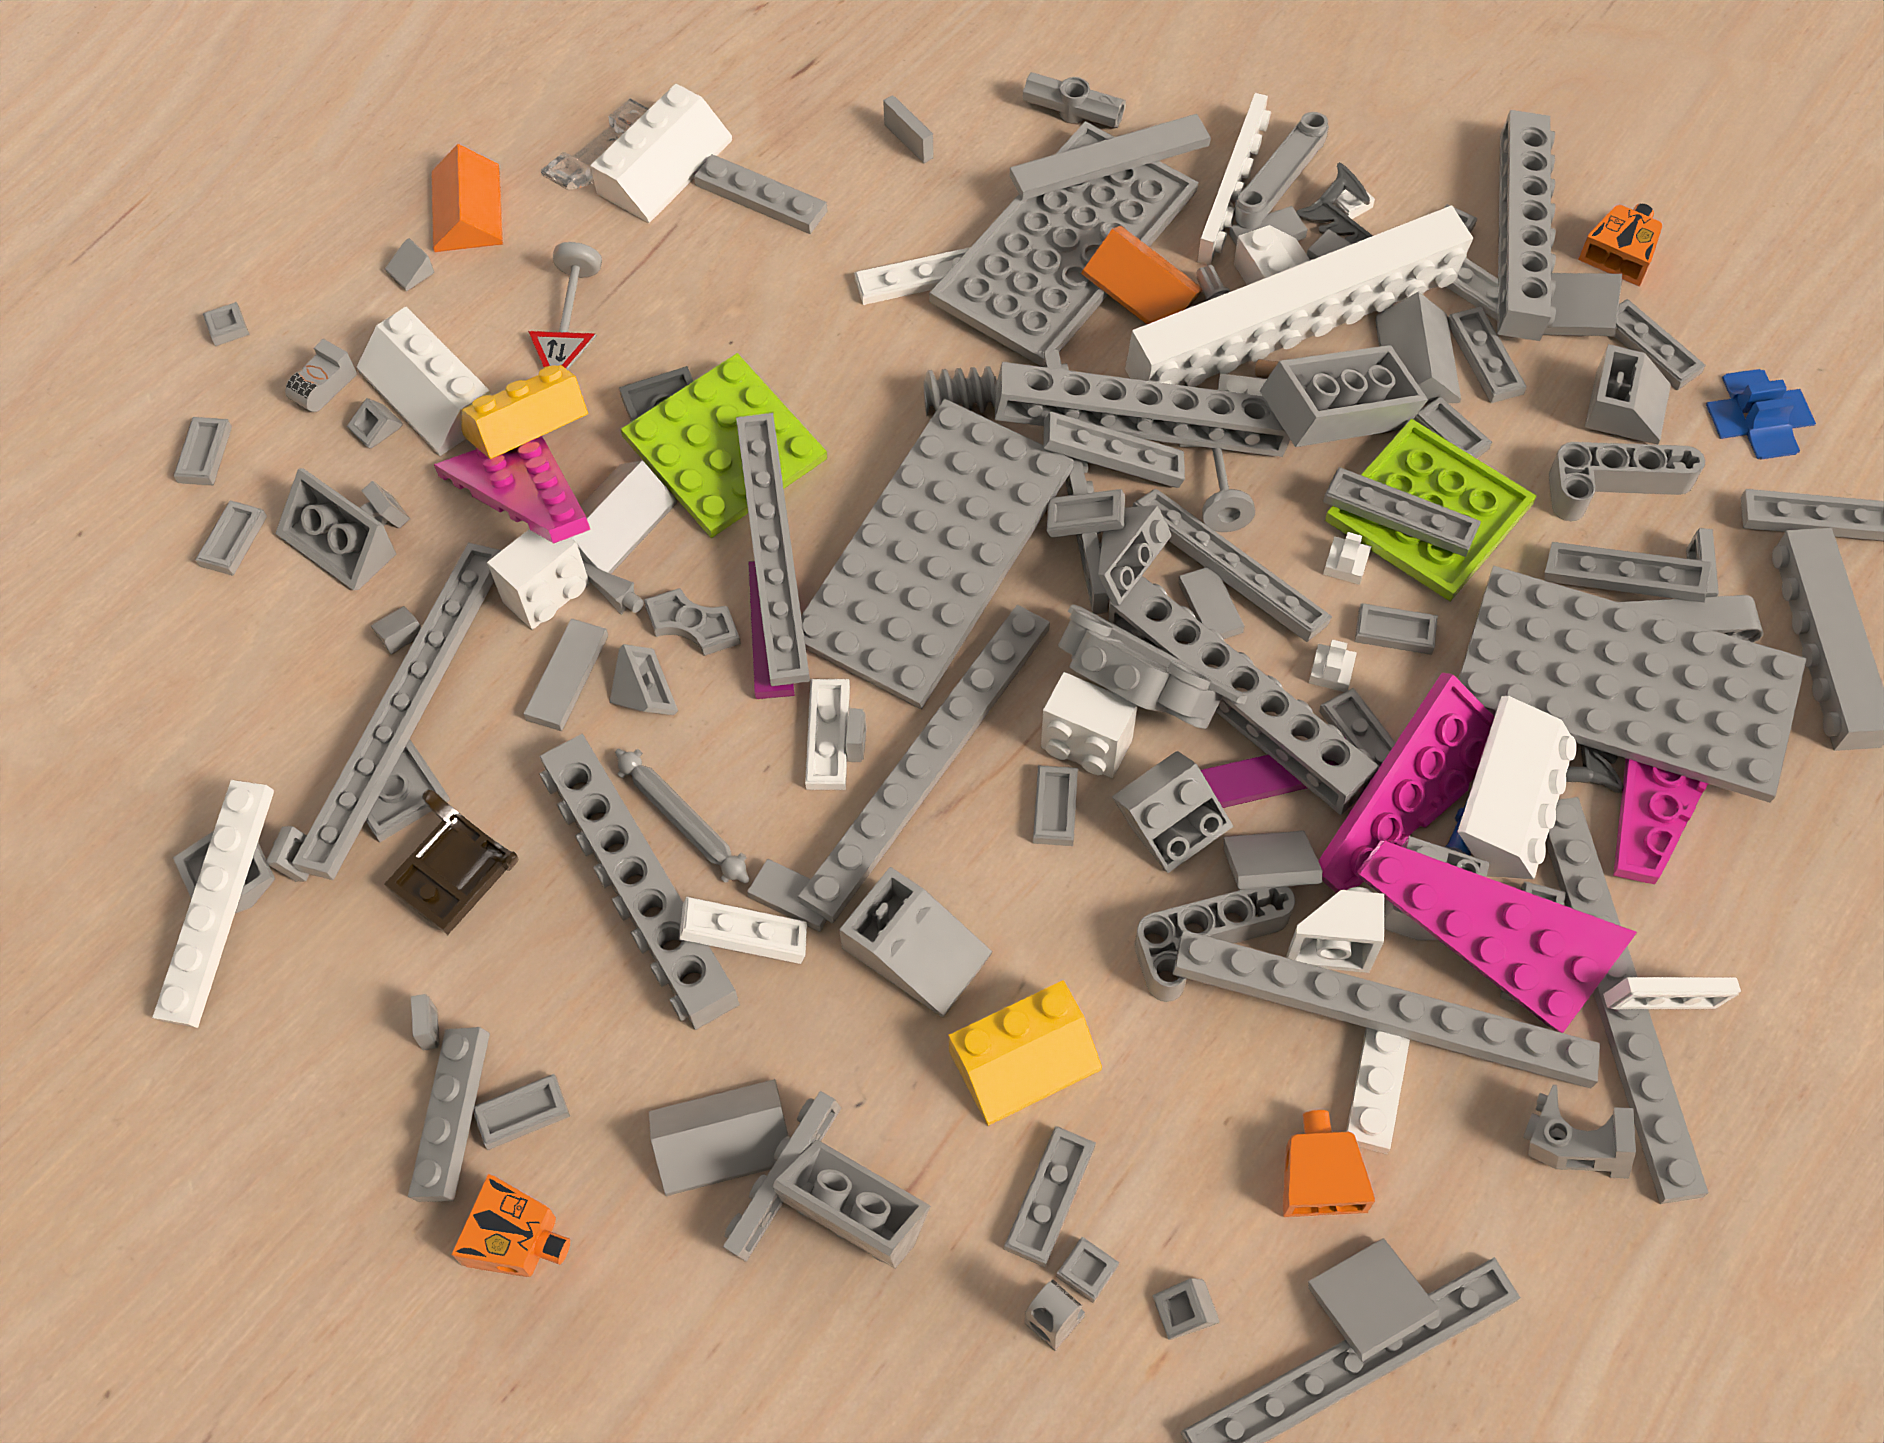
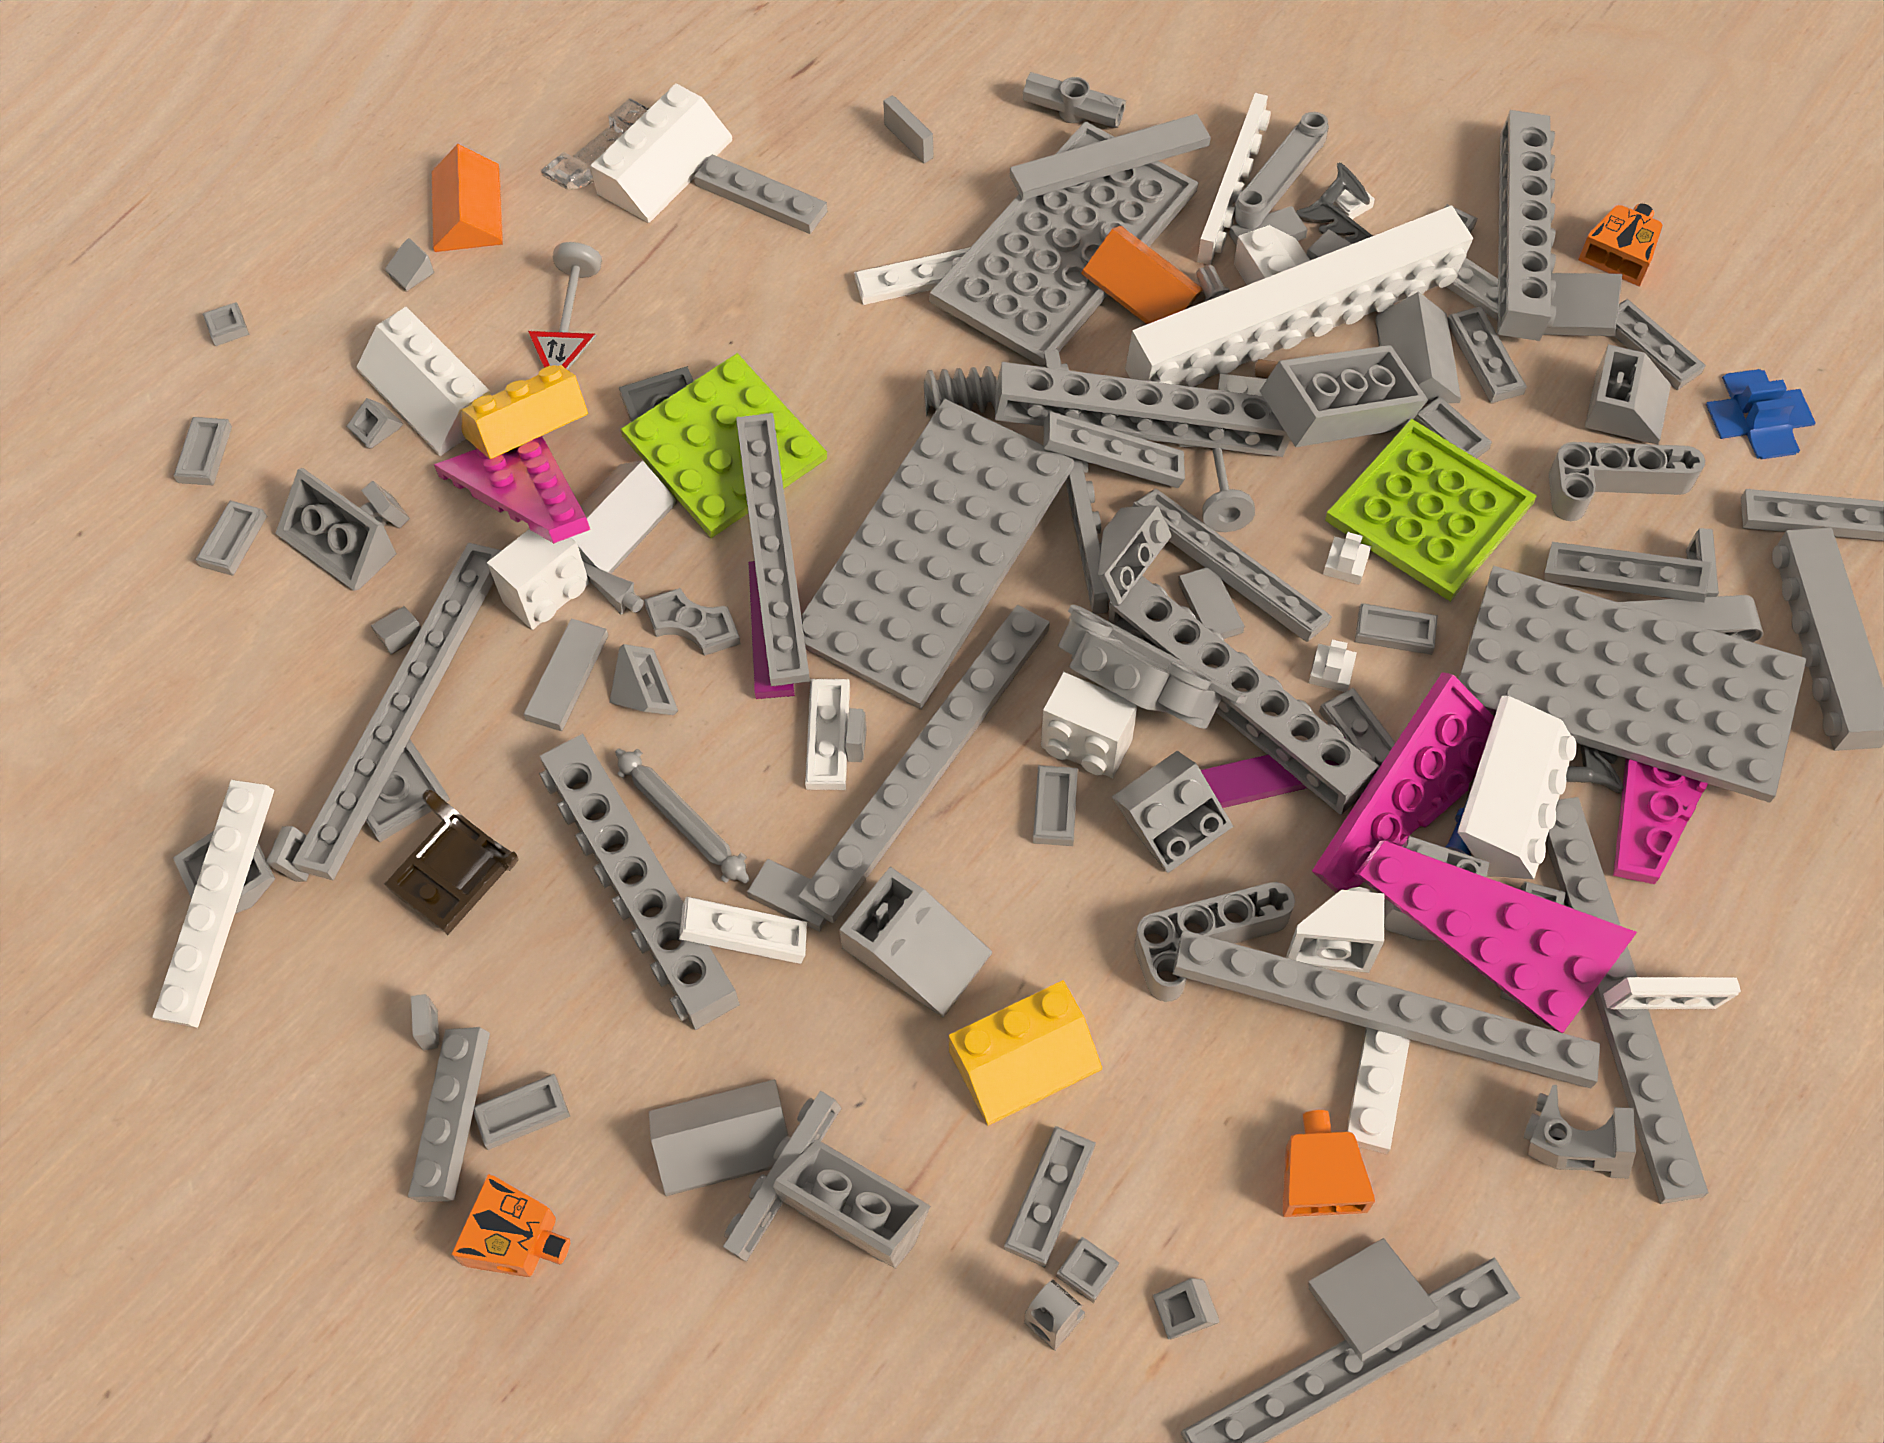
light grey leg [285,339,357,412] -> none
light grey tile [1047,489,1125,537] -> none
light grey tile [1224,831,1322,890] -> none
light grey tile [1323,467,1481,557] -> none

